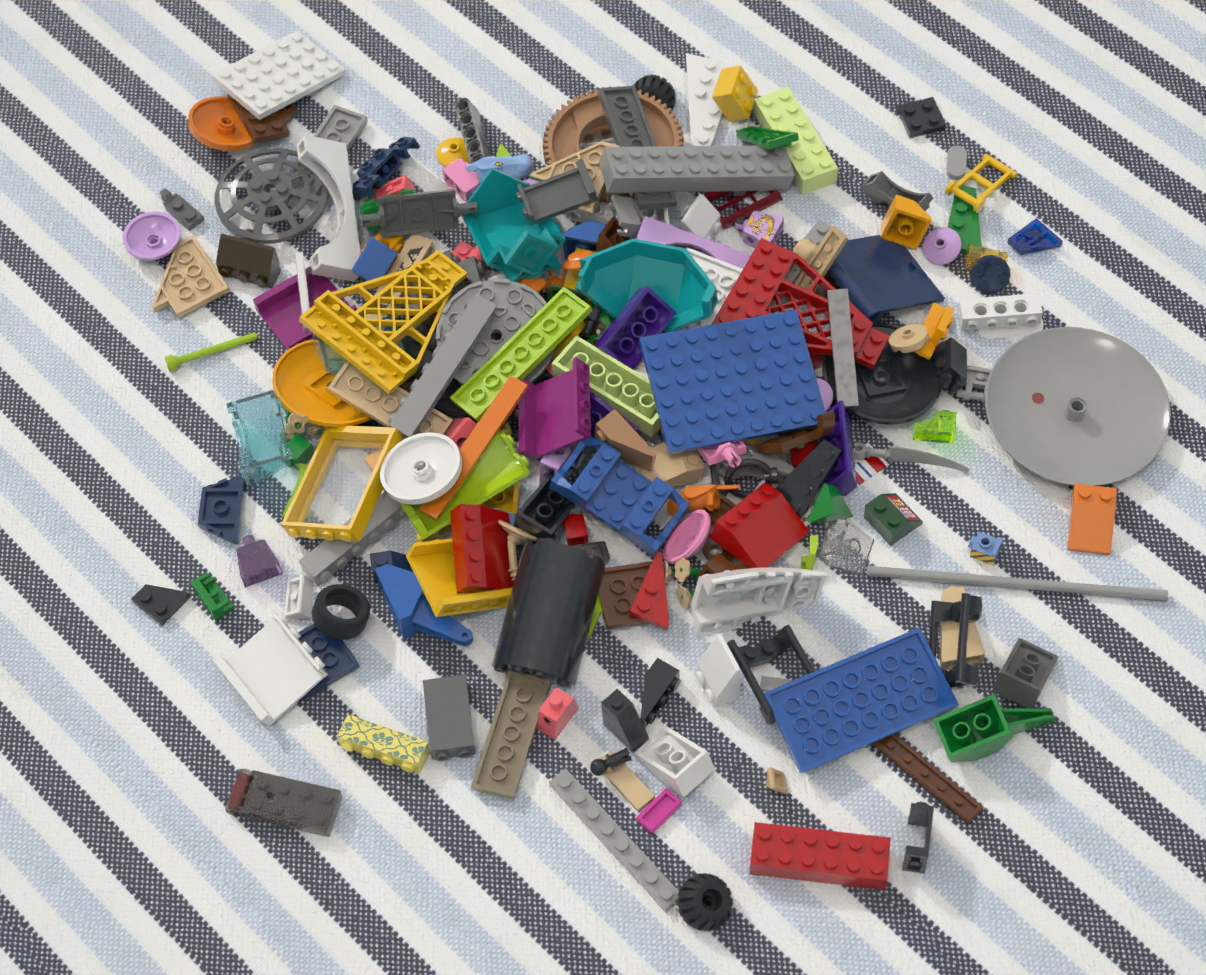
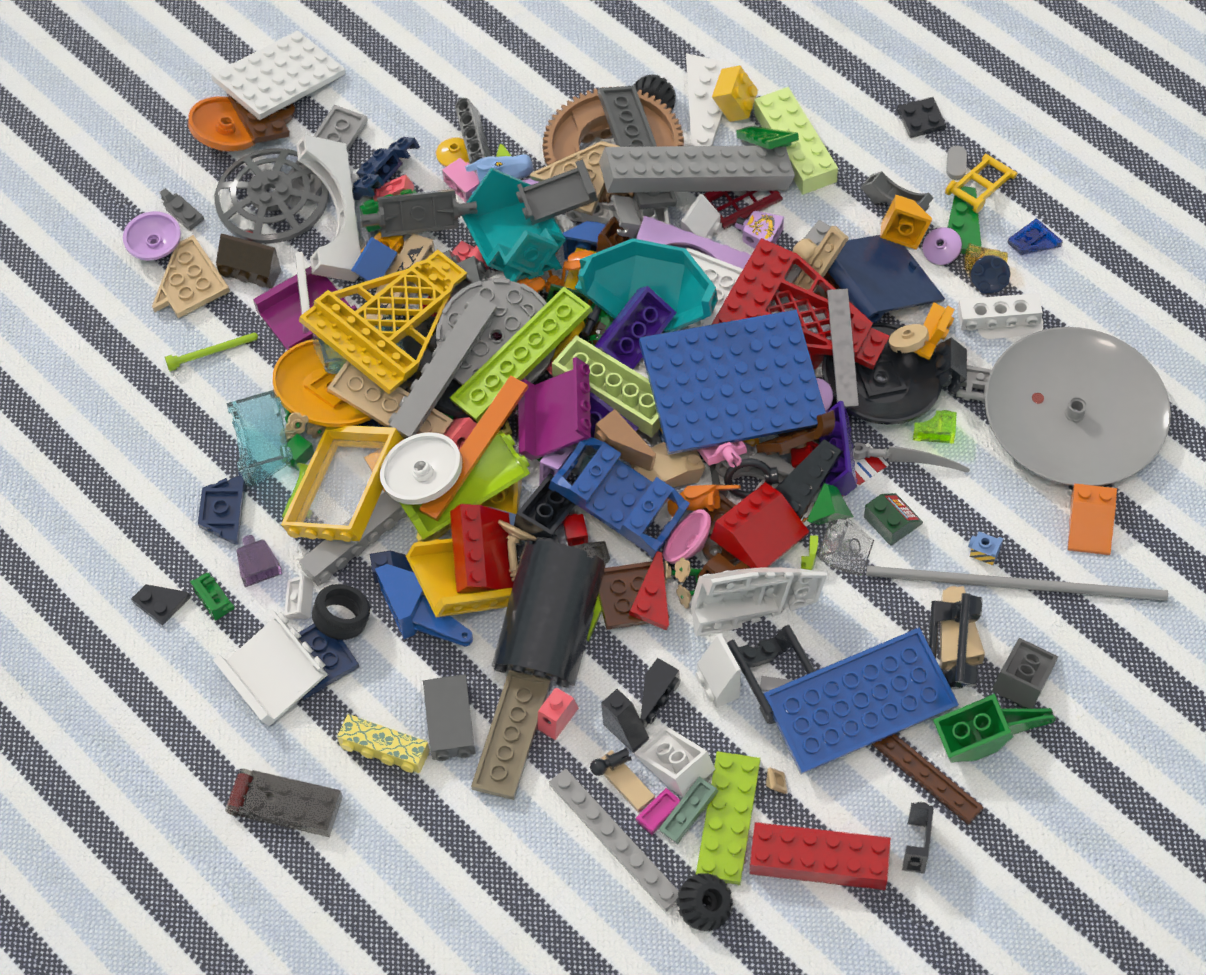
none -> sand green plate [659,776,718,844]
none -> lime plate [696,751,761,885]

